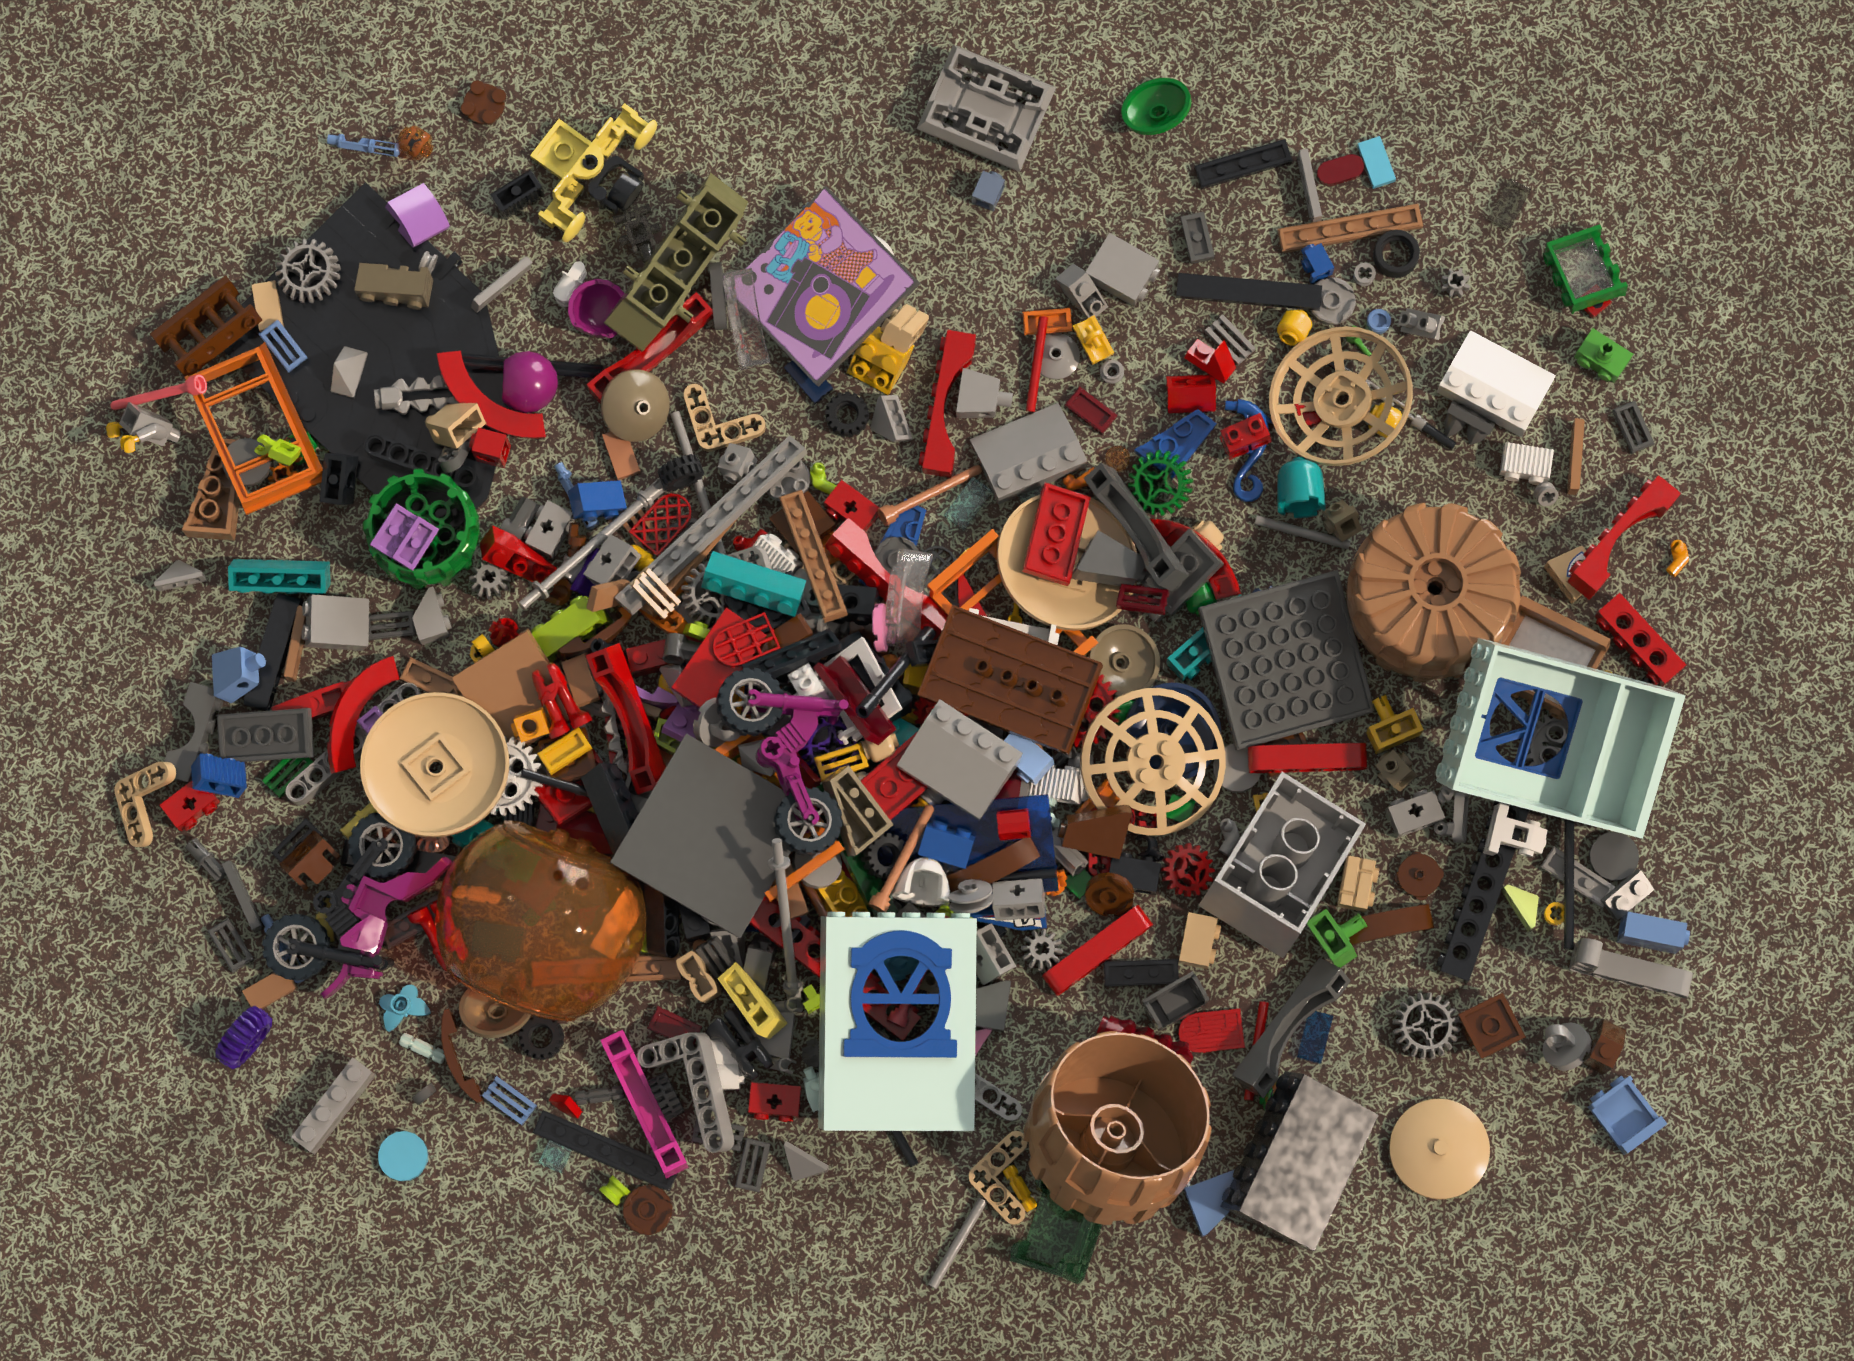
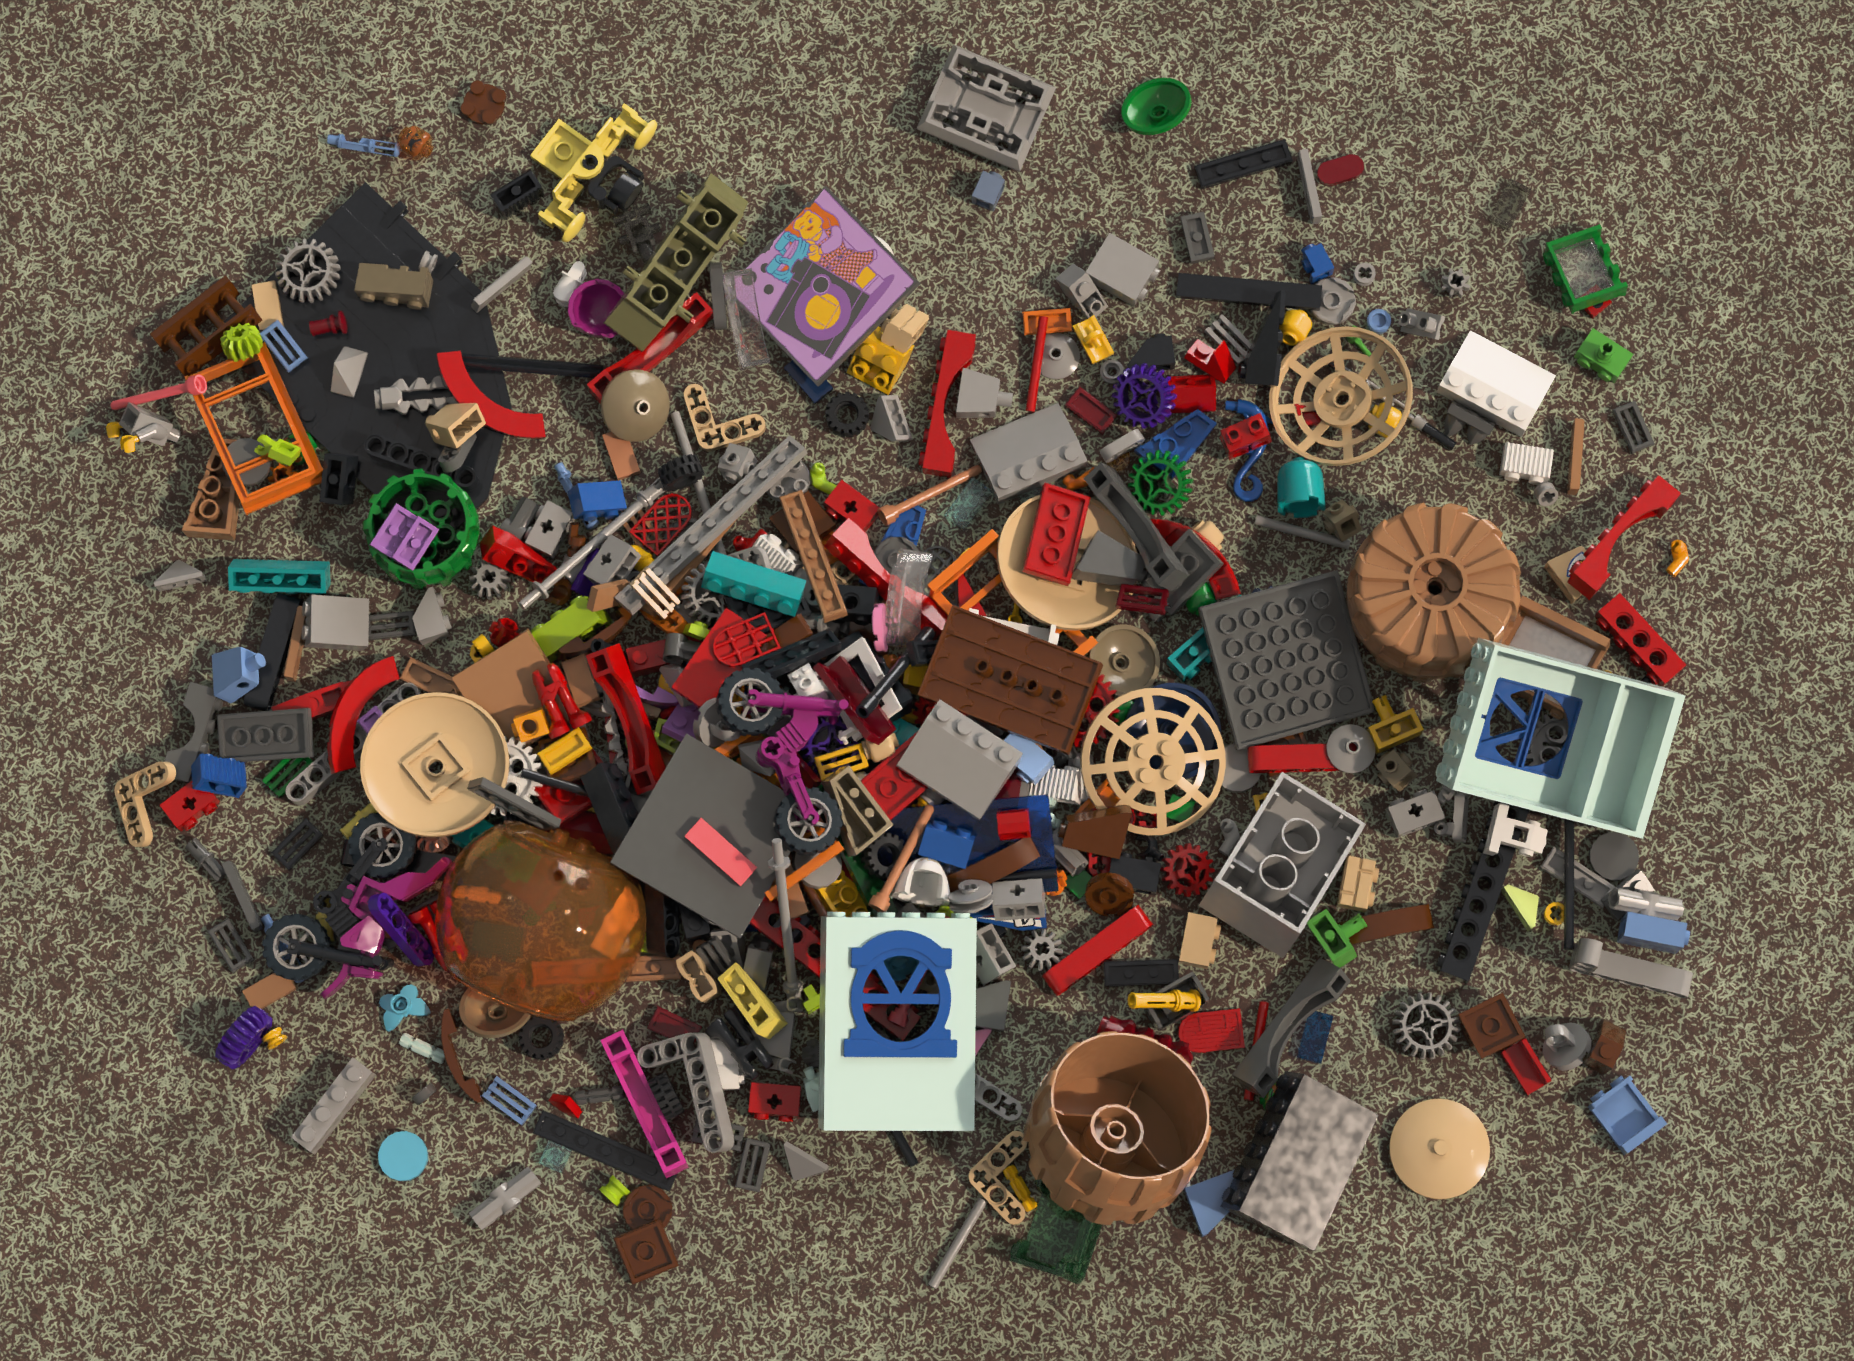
reddish brown panel [279,830,341,891] -> none
medium lavender slope [385,183,450,248] -> none
red brick [469,427,511,469] -> none
magenta cylinder [502,351,558,413] -> none
medium nougat tile [1277,204,1423,254] -> none
medium azure tile [1357,136,1396,189] -> none
black tyre [1373,230,1420,278] -> none
reddish brown piece [1394,851,1444,901] -> none
none -> lime gear [220,323,263,362]
none -> yellow bush [262,1027,287,1050]
none -> dark red pin [309,310,348,336]
none -> dark purple beam [368,893,434,967]
none -> dark grey tile [467,777,562,831]
none -> light grey piece [469,1166,542,1231]
none -> reddish brown tile [613,1218,679,1285]
none -> coral tile [684,818,757,887]
none -> light grey beam [1100,429,1145,463]
none -> dark purple gear [1111,363,1177,429]
none -> black slope [1127,333,1176,372]
none -> yellow pin [1128,989,1201,1012]
none -> black wedge [1238,291,1286,388]
none -> light grey dish [1326,724,1375,773]
none -> red panel [1501,1038,1552,1096]
none -> light grey piece [1608,887,1684,921]

